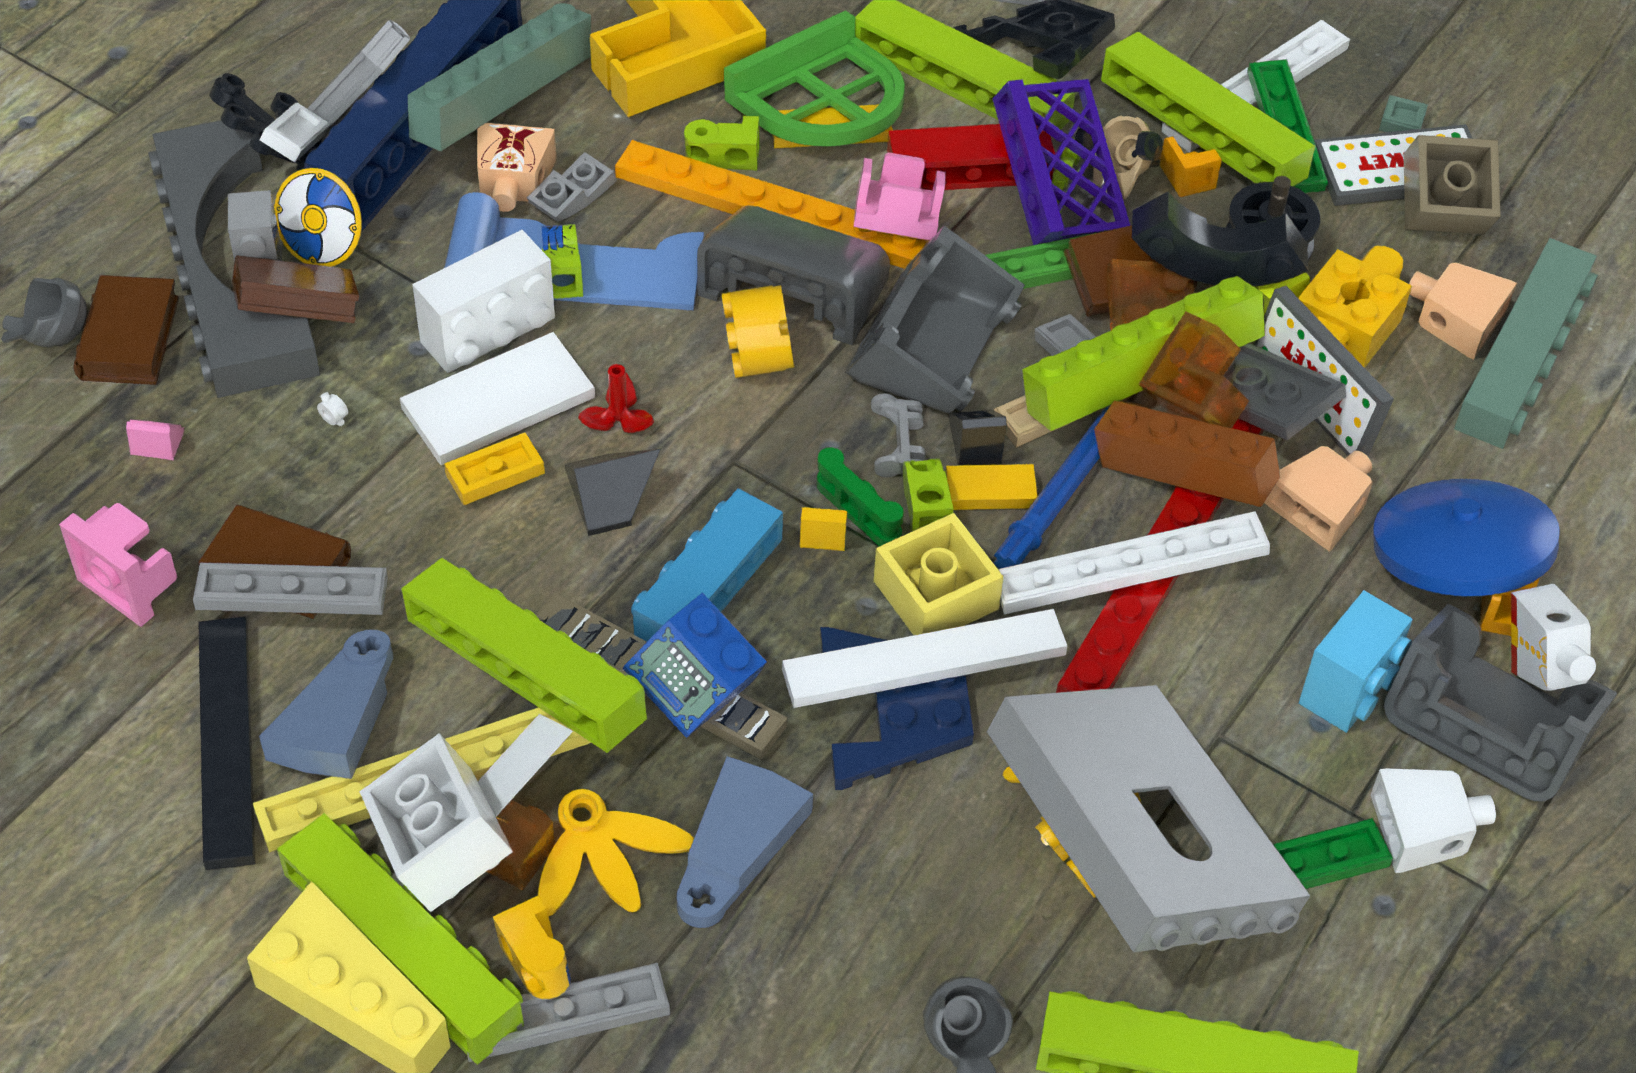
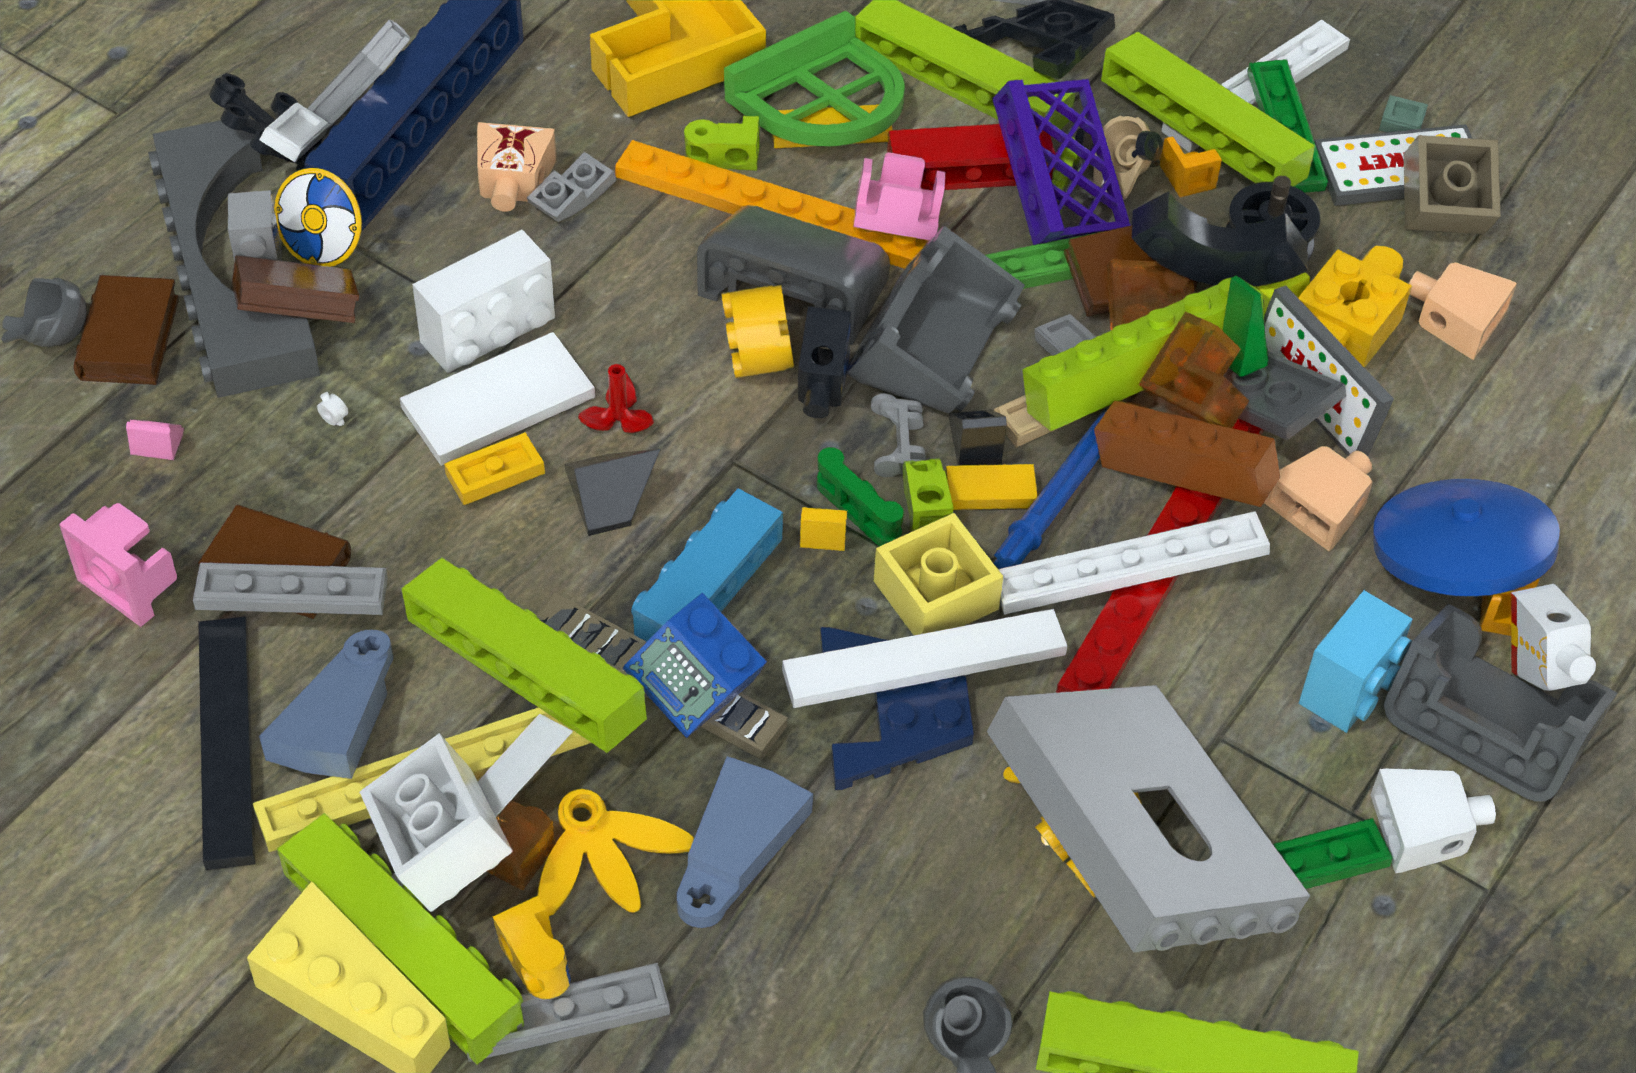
sand green brick [407,3,591,151] -> none
medium blue door [444,192,704,310] -> none
lime leg [541,224,583,299] -> none
sand green brick [1454,238,1598,449] -> none
none -> black torso [798,306,851,418]
none -> green slope [1219,275,1268,376]

